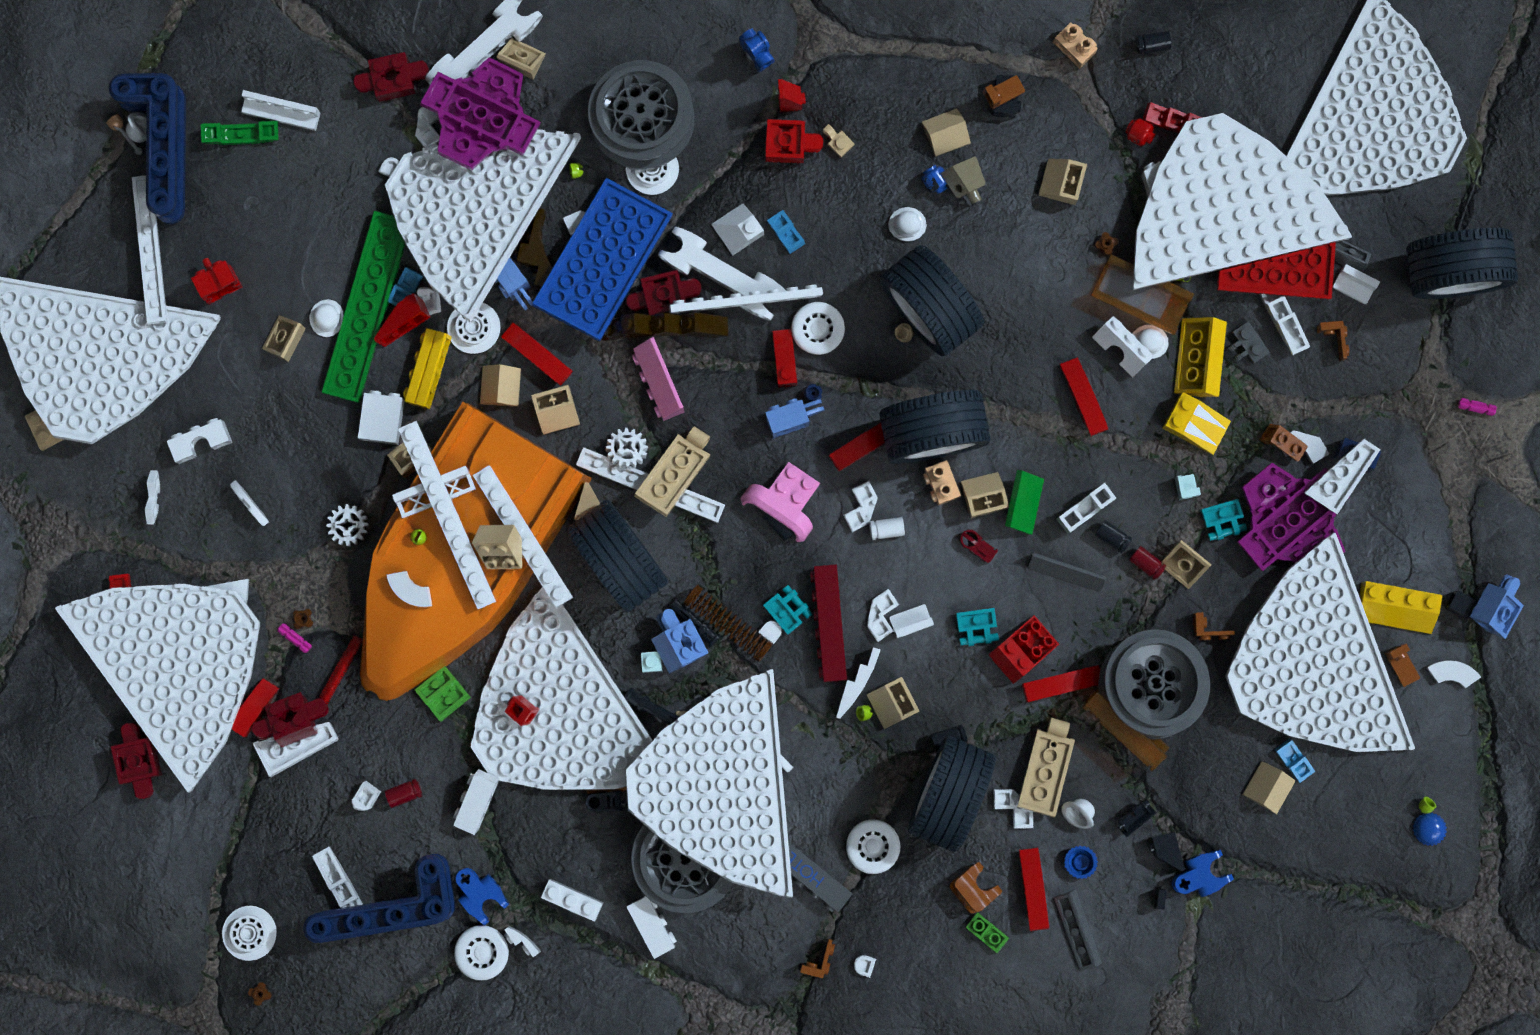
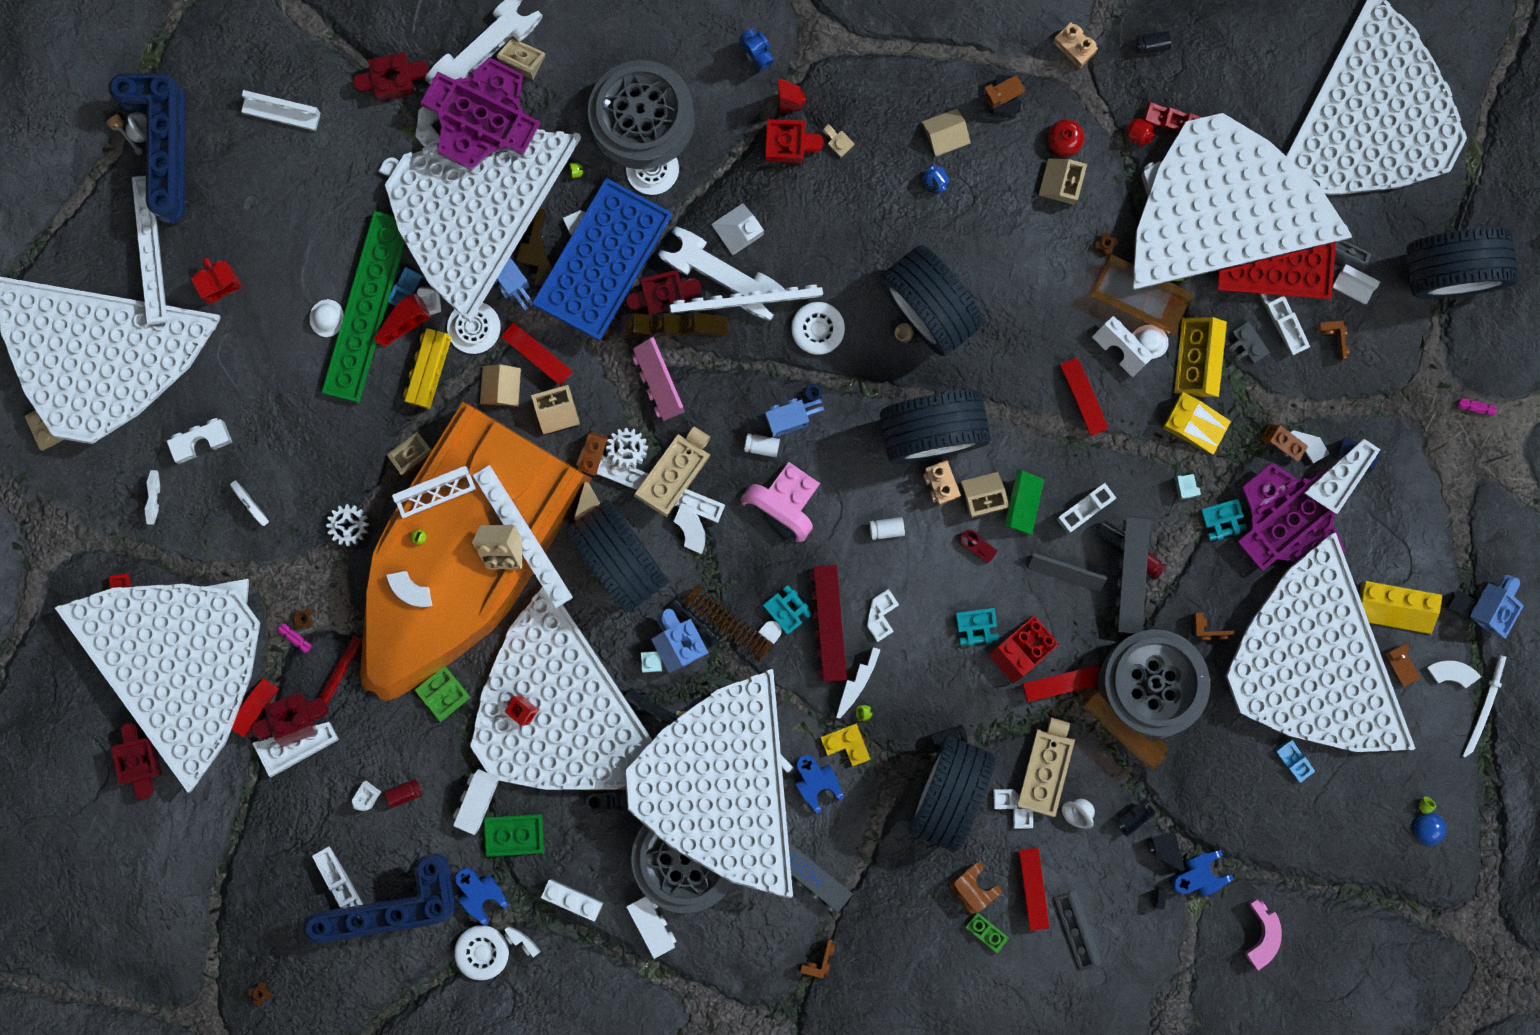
green slope [201,121,279,145] -> none
white wheel [222,906,277,961] -> none
tan slope [262,315,306,362] -> none
white brick [358,390,405,445] -> none
white plate [398,421,496,609] -> none
dark azure slope [767,210,805,254] -> none
red slope [773,329,797,388] -> none
red slope [829,423,885,471] -> none
white tile [843,481,878,532] -> none
white wheel [846,819,900,874] -> none
white tile [854,955,876,978] -> none
tan slope [867,677,919,729] -> none
white hat [888,207,927,241] -> none
white panel [889,604,934,638] -> none
dark tan torso [941,156,985,204] -> none
blue hat [1064,846,1098,879] -> none
tan slope [1161,540,1211,589] -> none
tan slope [1242,761,1295,814] -> none
none -> green tile [484,814,544,857]
none -> dark orange bracket [578,431,610,475]
none -> white tile [674,503,705,554]
none -> white piece [744,433,780,457]
none -> blue piece [795,755,844,814]
none -> yellow plate [820,723,871,767]
none -> red cylinder [1046,119,1085,158]
none -> dark grey brick [1115,515,1151,633]
none -> bright pink arch [1244,899,1282,970]
none -> white sword [1462,655,1507,757]

